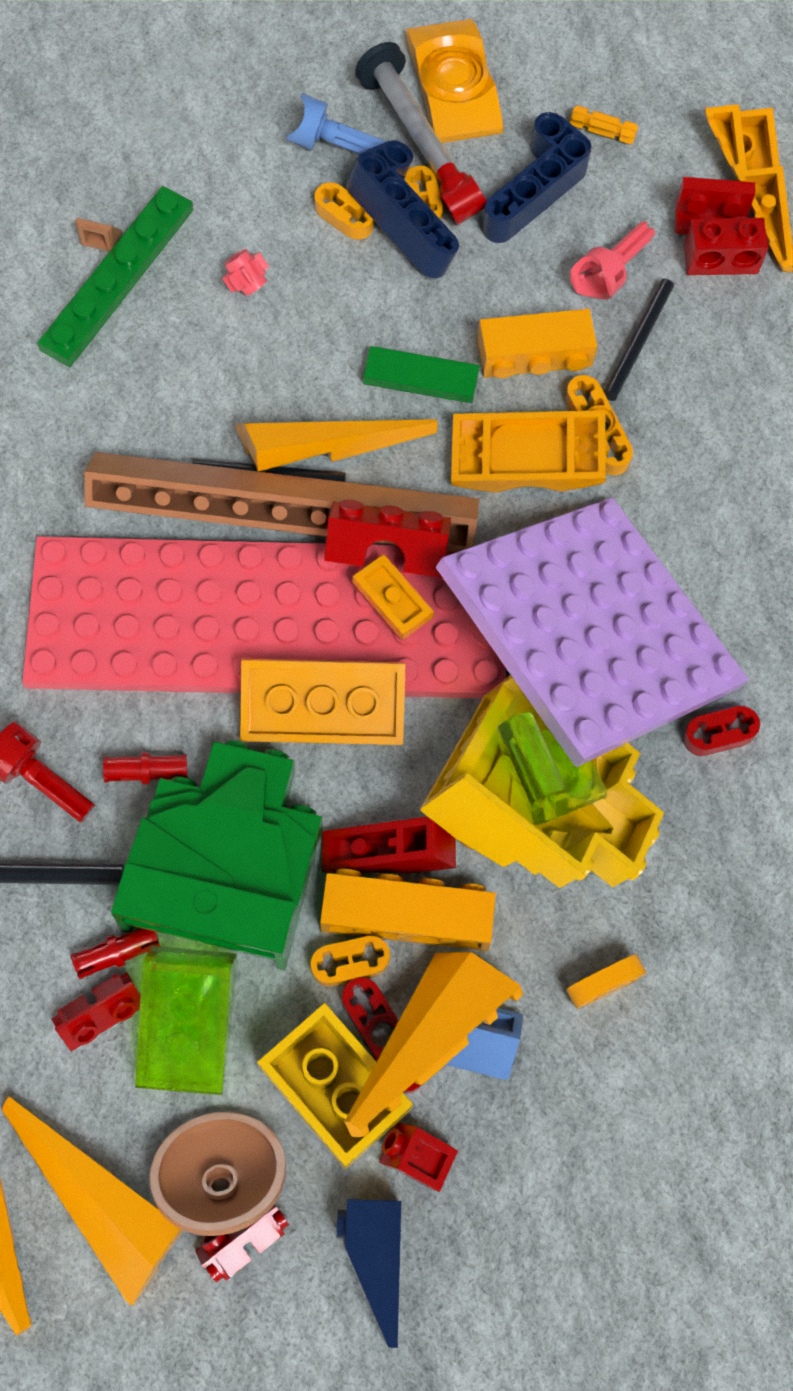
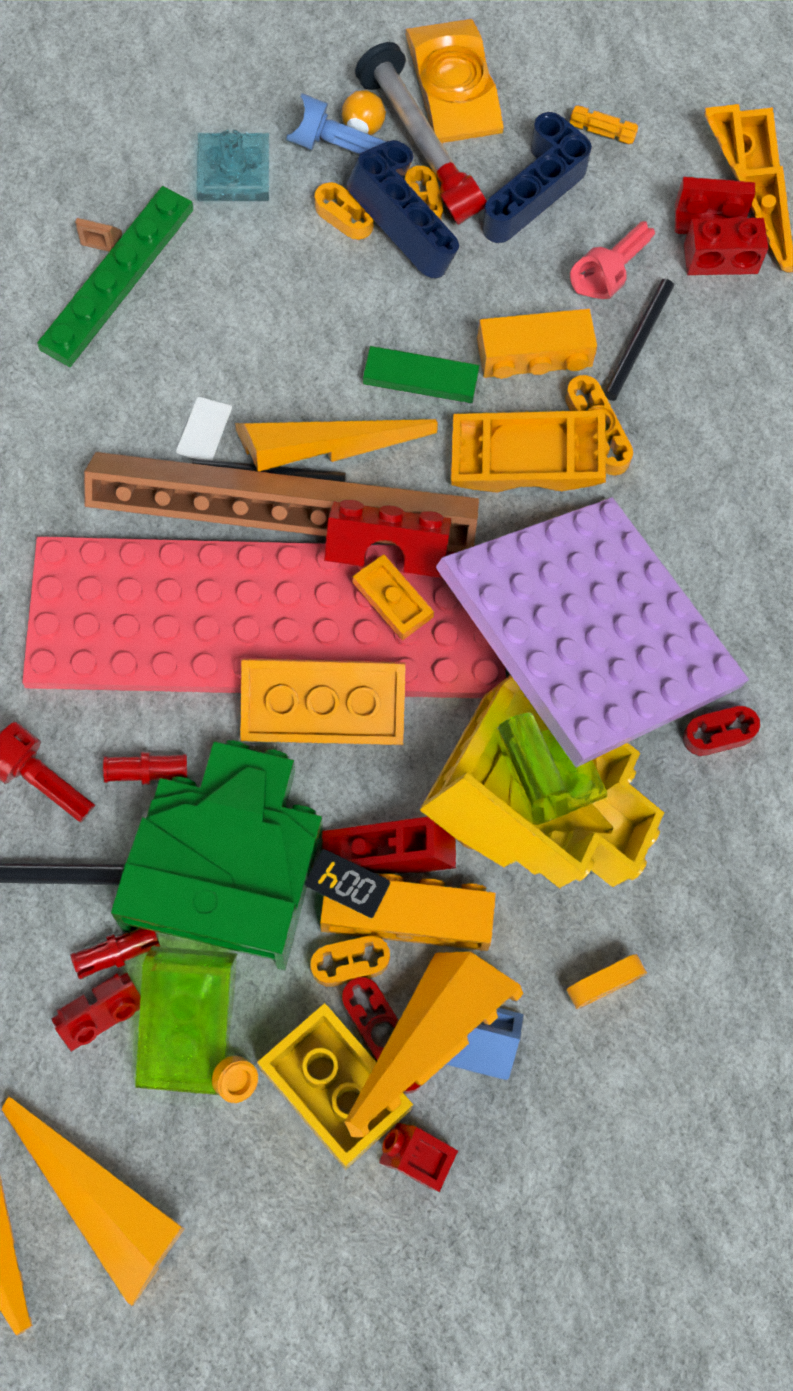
nougat dish [149,1112,286,1236] -> none
hinge [195,1204,290,1283] -> none
coral gear [222,249,269,296] -> none
dark blue slope [337,1199,402,1348] -> none
none -> white sticker [176,397,232,460]
none -> clear light blue plate [197,129,270,201]
none -> light orange tile [212,1055,258,1103]
none -> black sticker [305,849,390,918]
none -> light orange piece [341,90,386,135]

